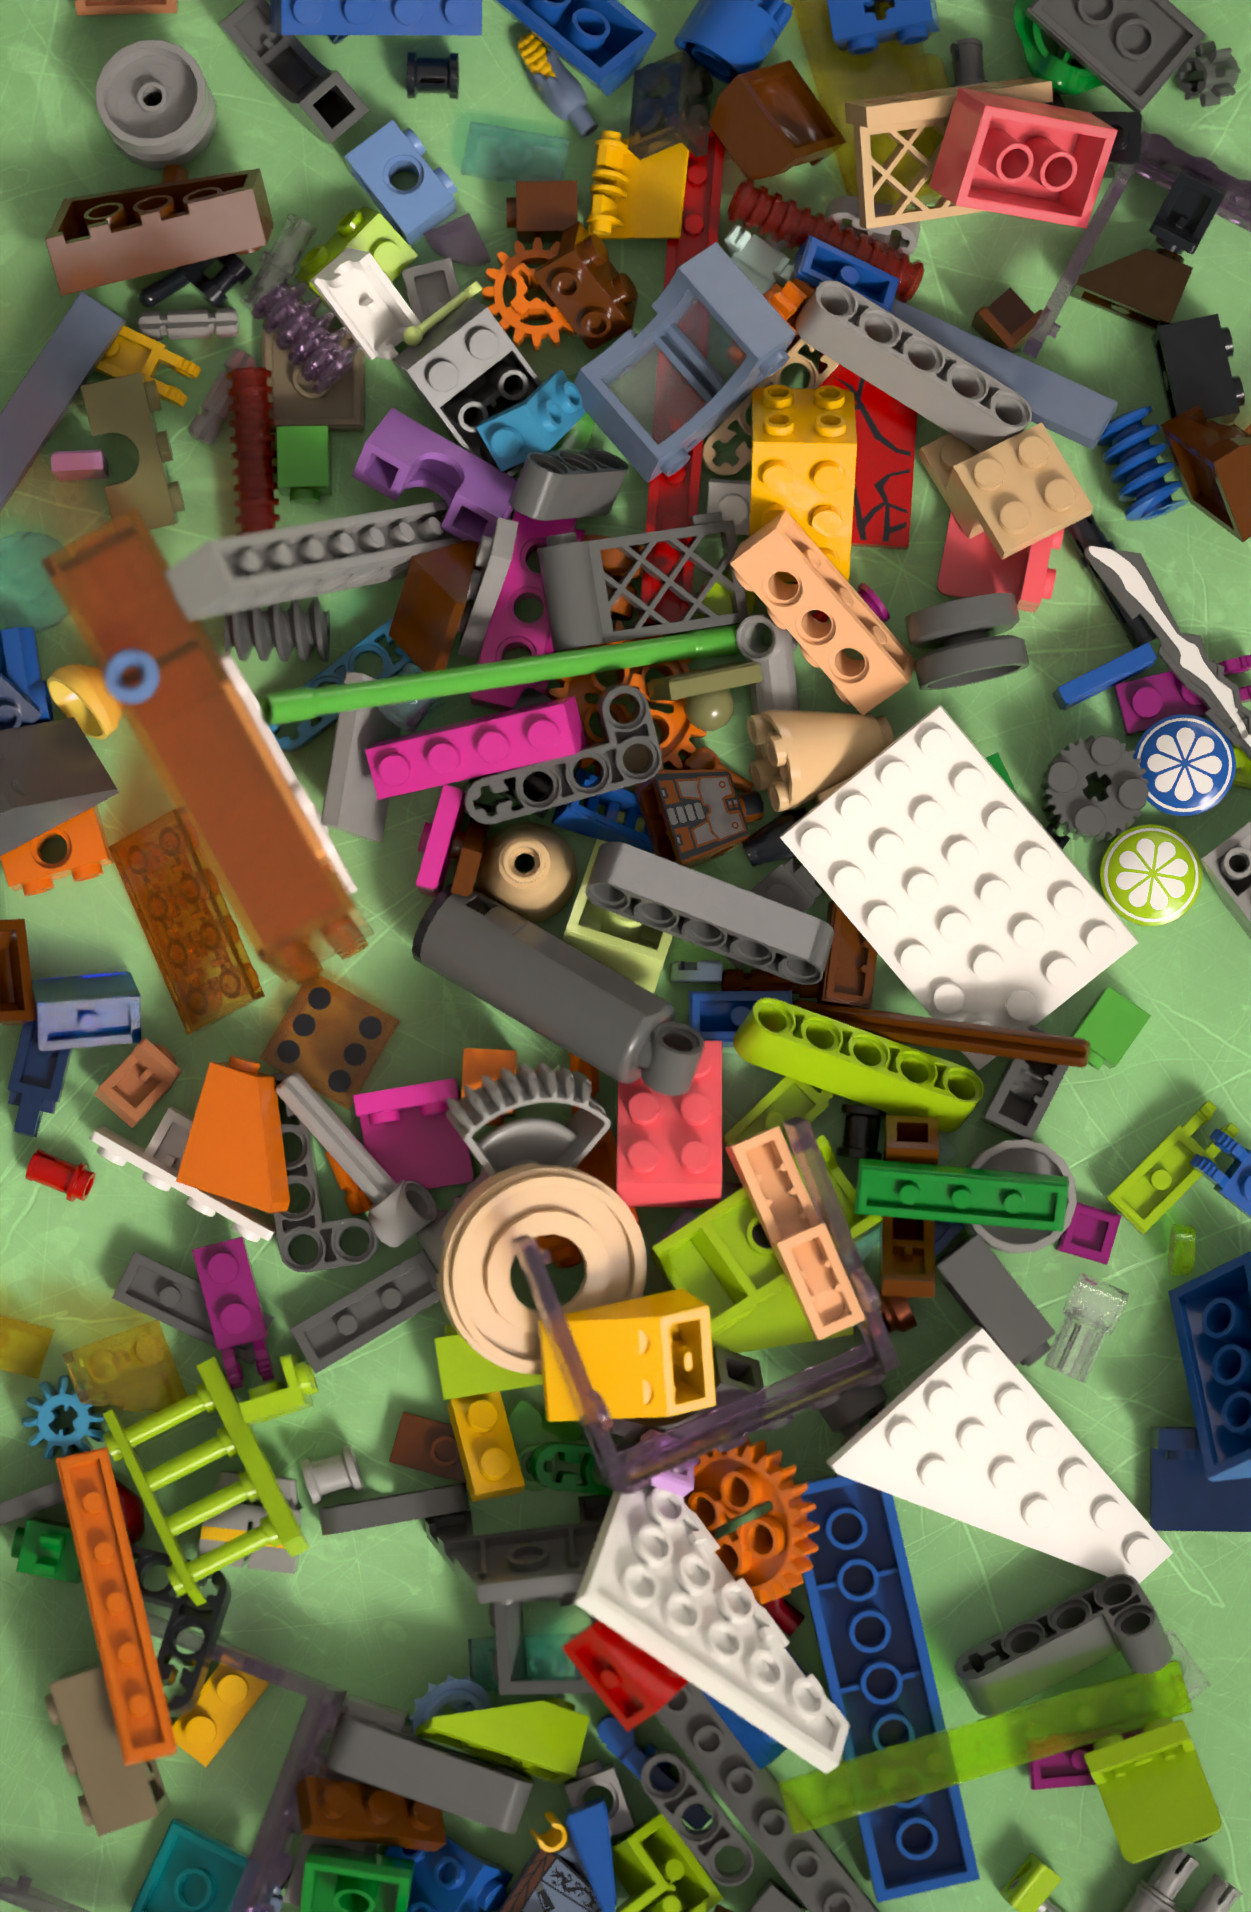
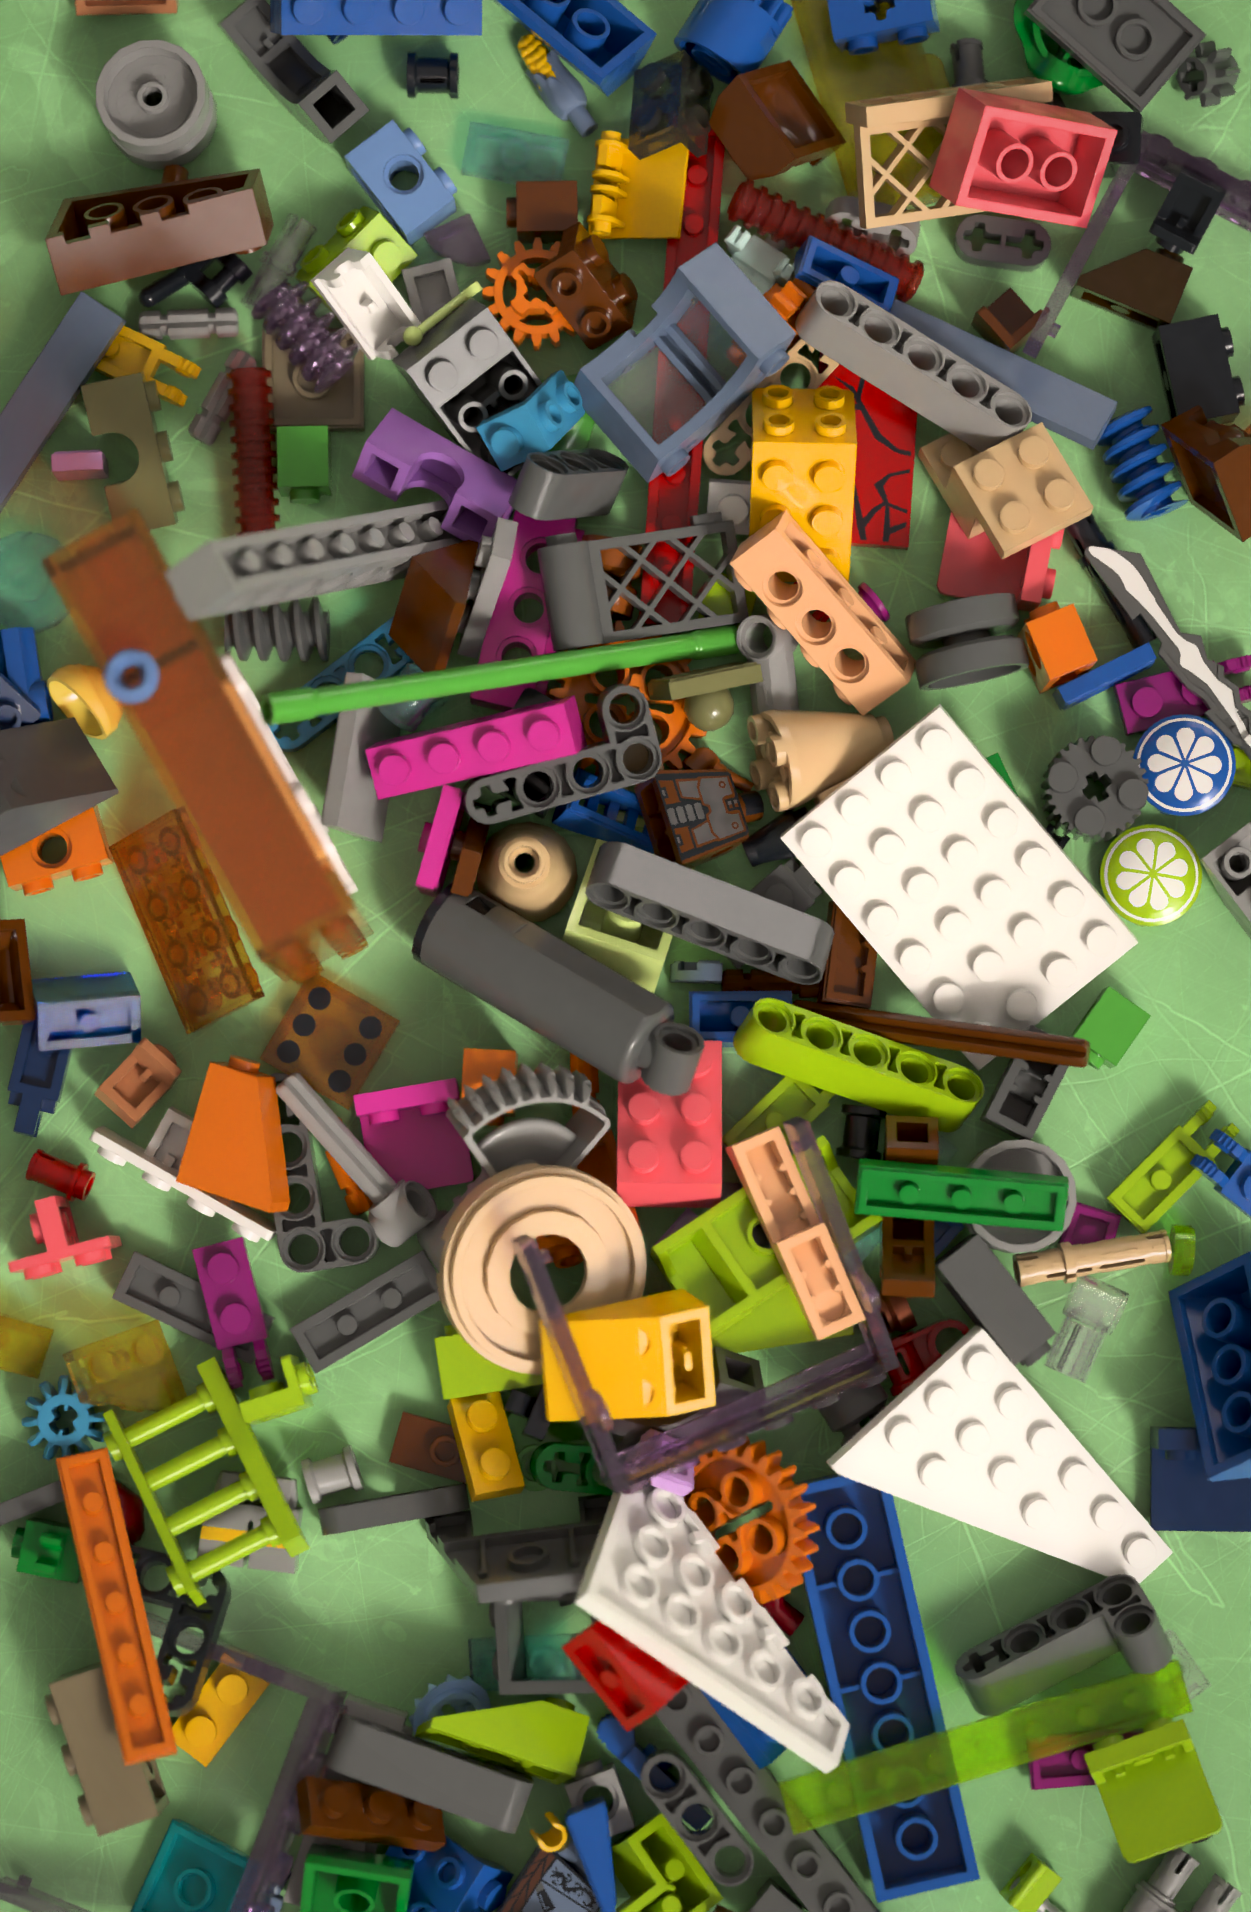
none -> coral bracket [8,1195,122,1280]
none -> black tile [504,1385,550,1442]
none -> red piece [871,1318,970,1396]
none -> dark grey beam [954,214,1051,272]
none -> tan pin [1013,1229,1172,1287]
none -> orange brick [1017,601,1098,694]

